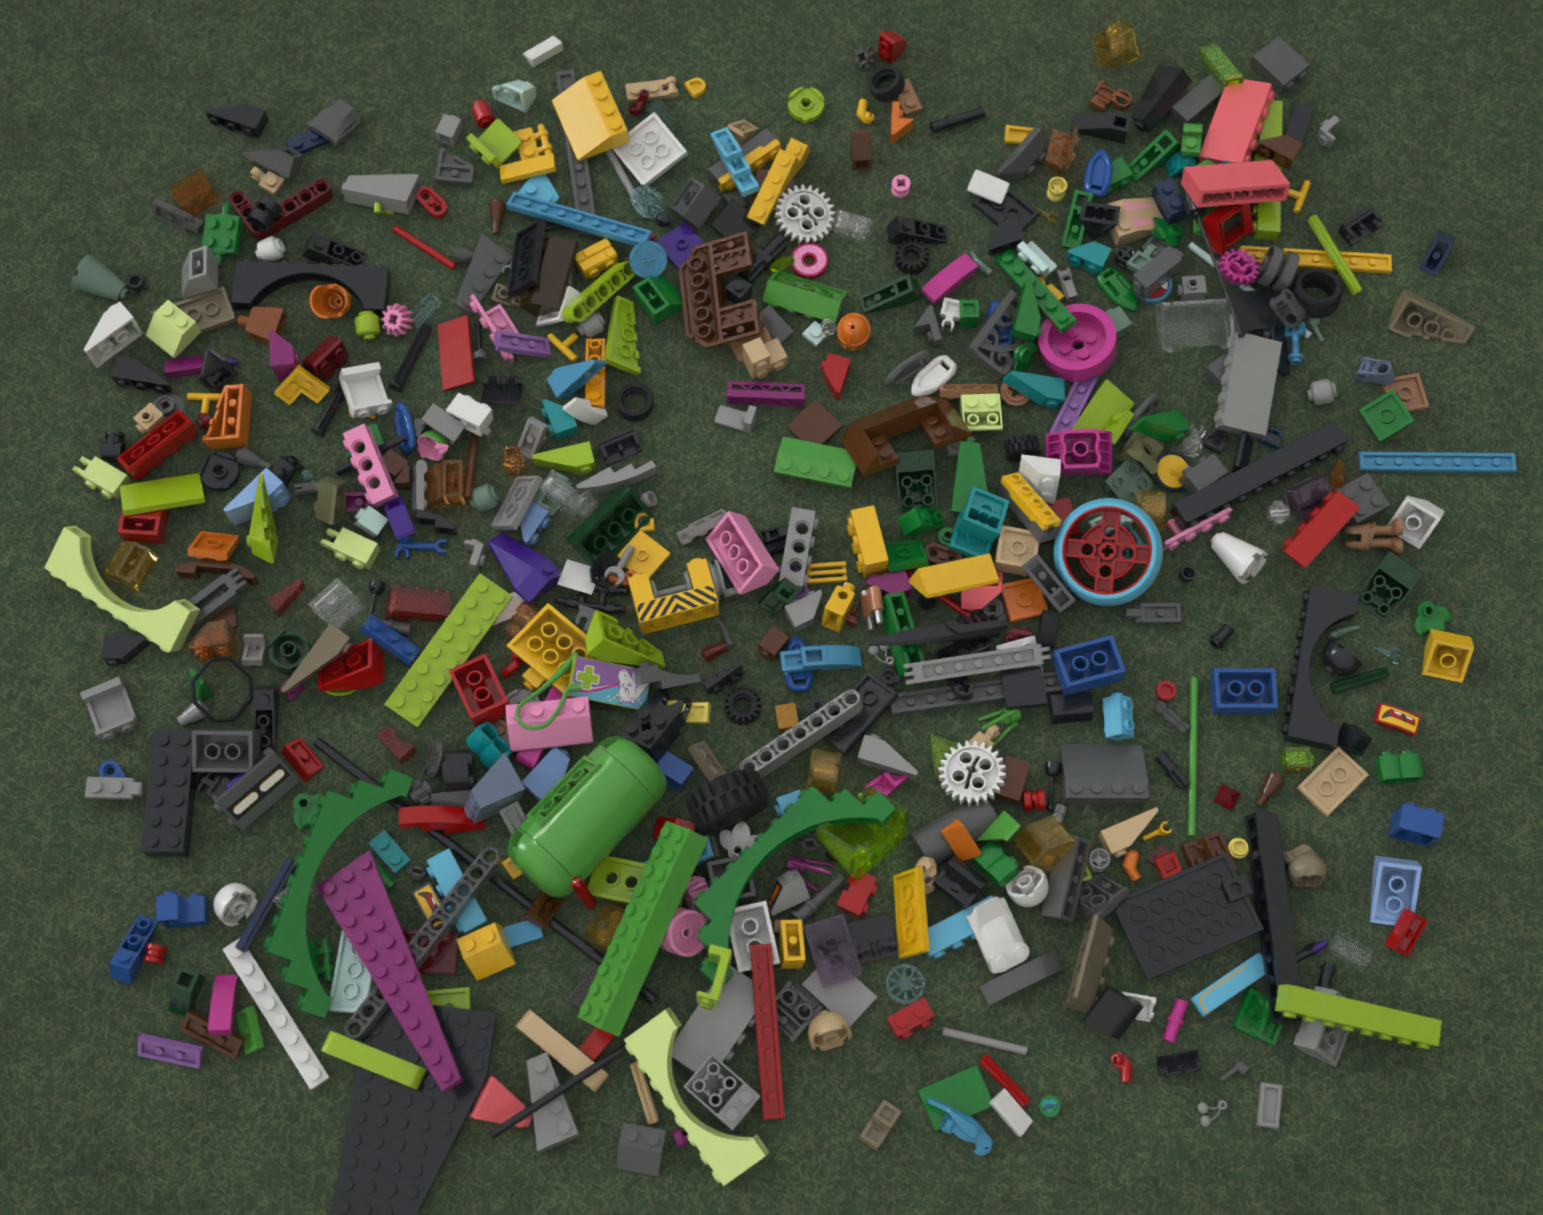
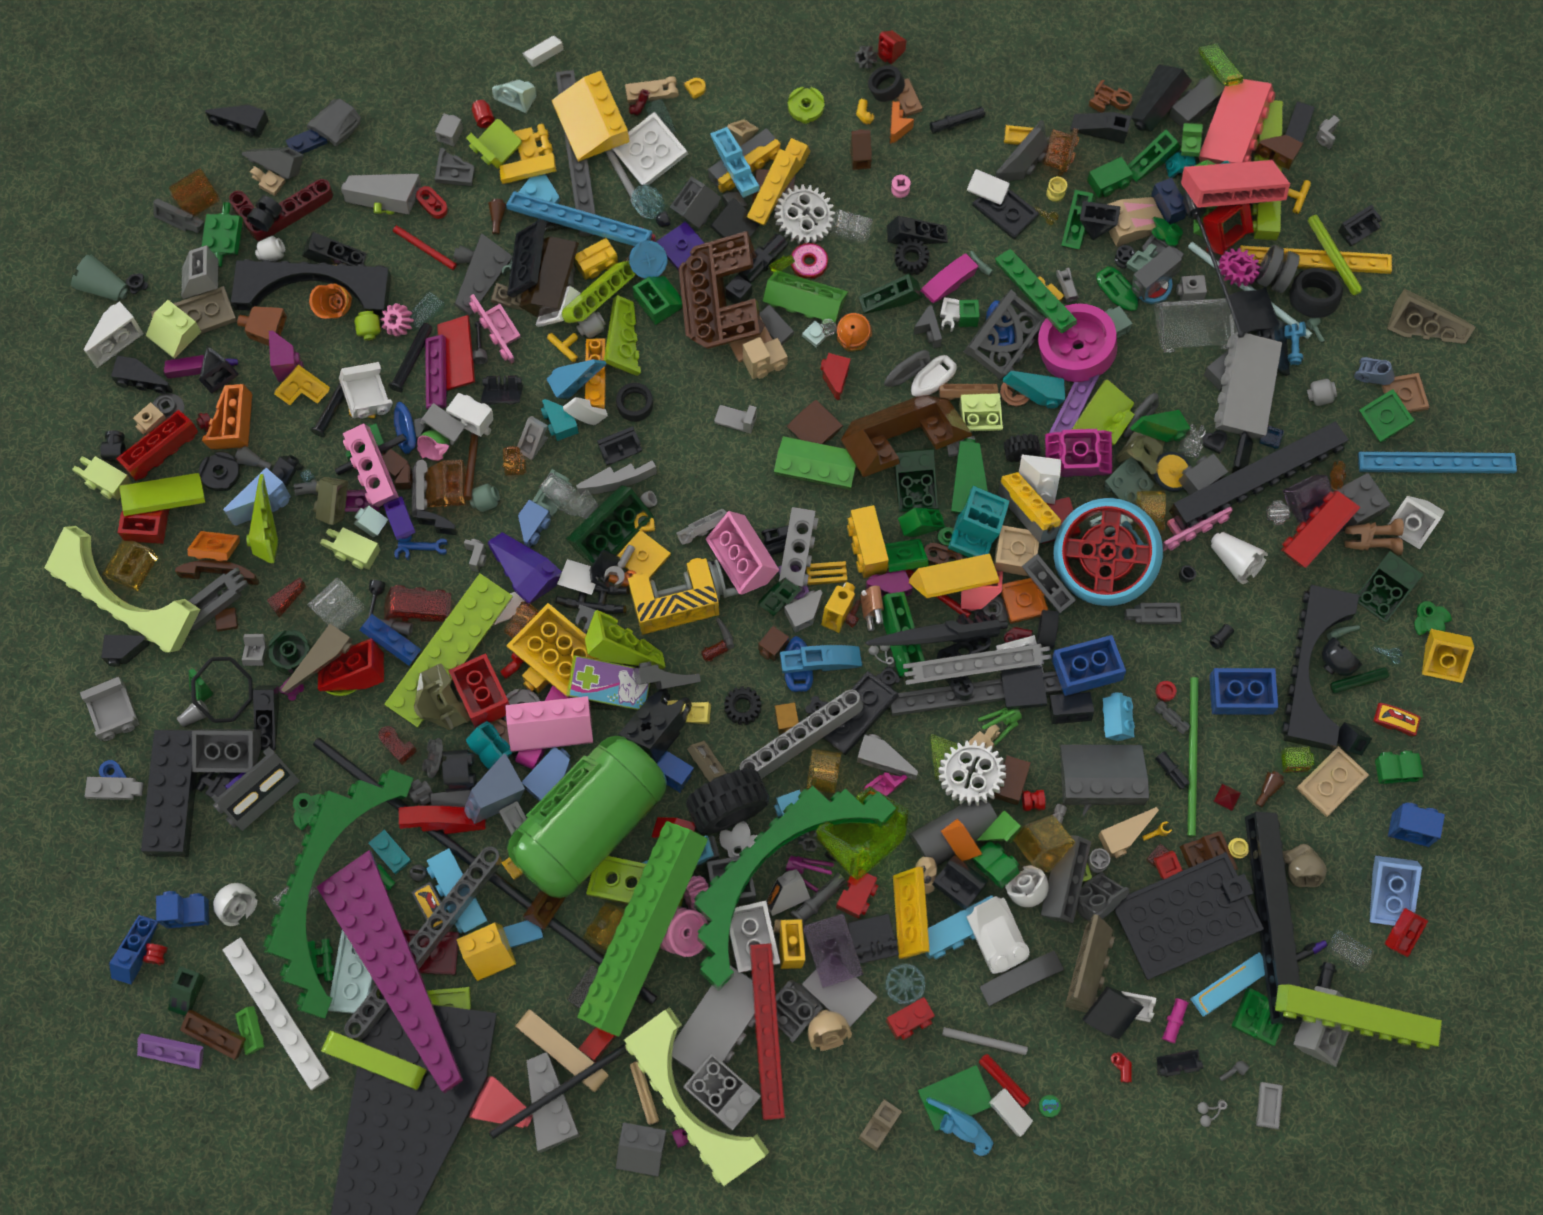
yellow piece [187,393,221,415] -> none
clear orange slope [188,620,238,663] -> none
dark pink slope [208,975,238,1036] -> none
dark blue axle [235,858,295,952] -> none
red slope [281,737,325,783] -> none
dark red slope [302,335,349,382] -> none
light grey tile [491,476,543,530] -> none
medium lavender plate [493,330,551,358] -> none
bright green piece [515,652,581,730] -> none
lime slope [532,441,596,474] -> none
red axle [571,877,597,910] -> none
lime panel [696,944,732,1010] -> none
black wing [703,658,743,695] -> none
magenta fence [727,381,805,407] -> none
black hinge [918,594,935,610] -> none
black slope [987,217,1026,256] -> none
green slope [1010,278,1042,343] -> none
green plate [1014,343,1037,372] -> none
light aqua bracket [1017,241,1057,279] -> none
black hinge [1045,762,1062,812] -> none
teal slope [1066,241,1112,274] -> none
blue piece [1084,149,1113,198] -> none
clear yellow slope [1091,19,1140,68] -> none
orange arm [1123,850,1141,882] -> none
dark grey brick [1249,36,1310,95] -> none
dark grey piece [1269,289,1306,328] -> none
dark blue slope [1419,230,1456,276] -> none
none -> olive piece [414,663,471,730]
none -> magenta tile [425,335,446,410]

